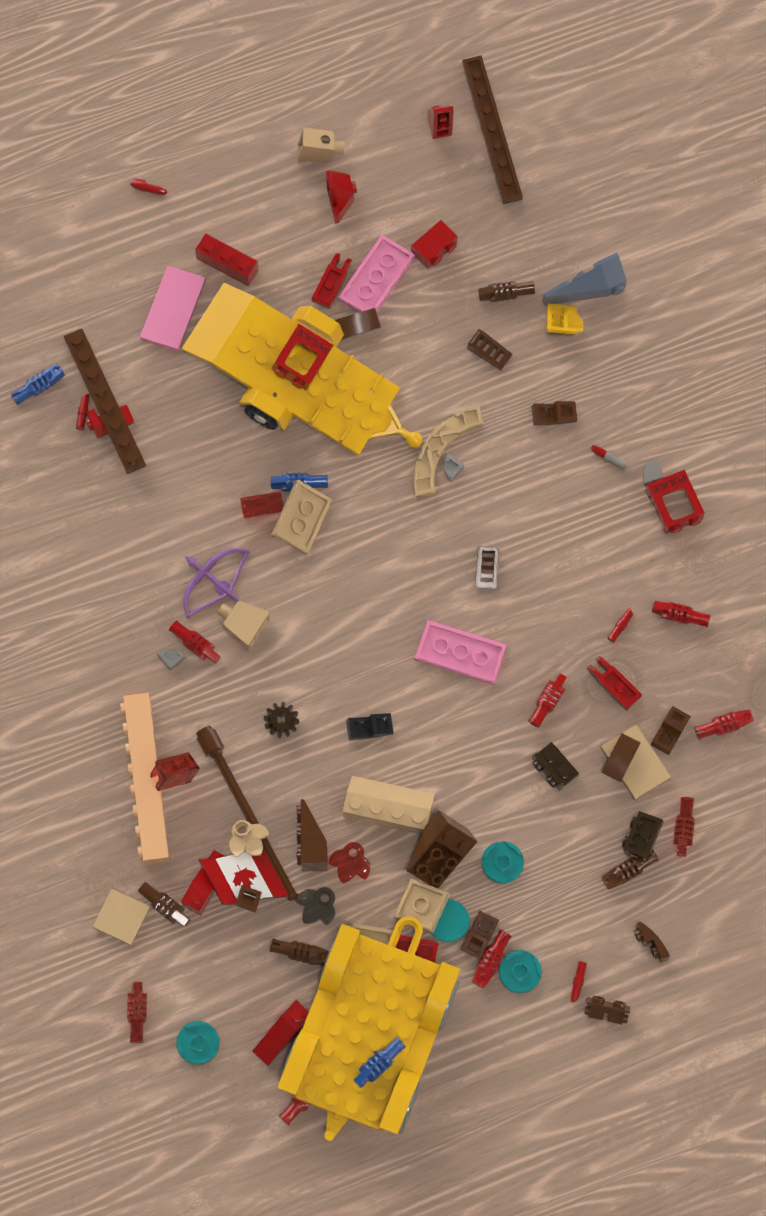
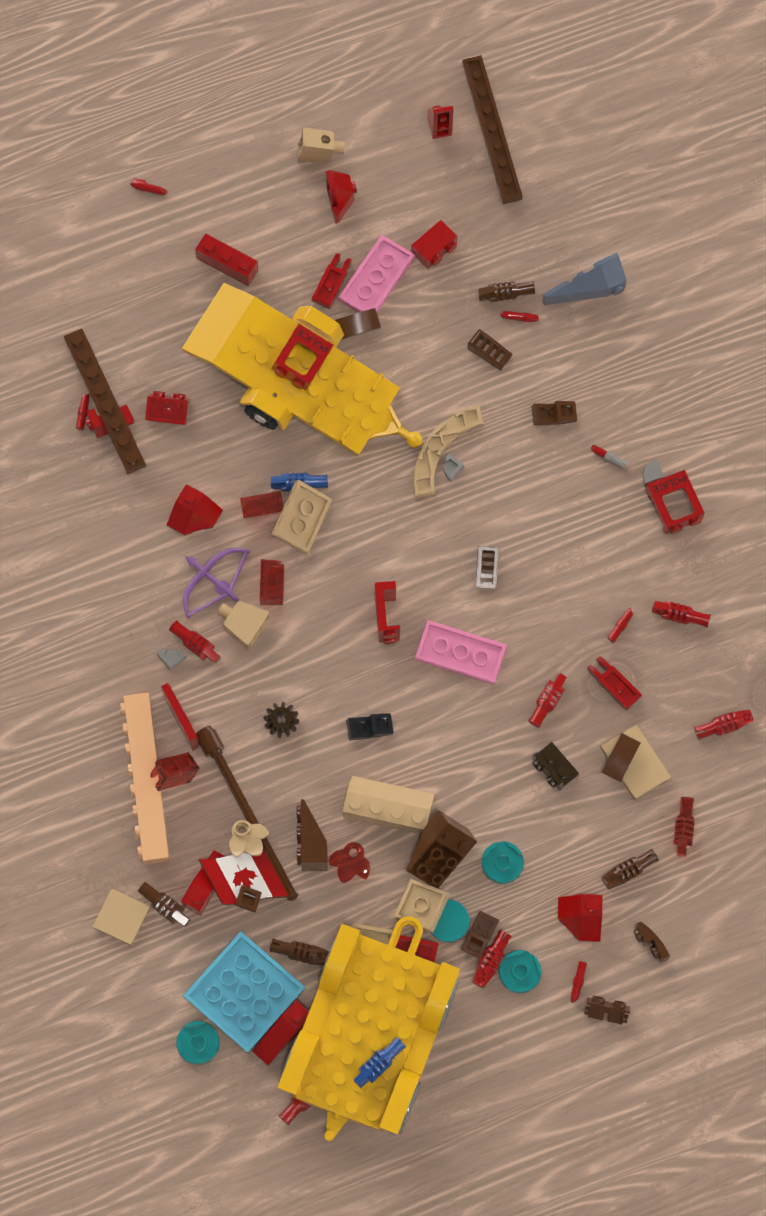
blue hinge [11,364,65,405] -> none
clear red hinge [127,982,147,1043] -> none
bright pink tile [140,265,206,352] -> none
clear smoke plate [295,887,335,925] -> none
yellow slope [546,303,583,334] -> none
dark brown bracket [622,811,664,860] -> none
reddish brown slope [651,706,691,755] -> none
none -> red bracket [145,391,190,425]
none -> red tile [161,683,199,751]
none -> red slope [167,484,223,536]
none -> medium azure plate [183,931,306,1053]
none -> clear red hinge [260,559,284,606]
none -> red window [375,581,400,645]
none -> red piece [500,311,539,322]
none -> red slope [558,894,603,942]

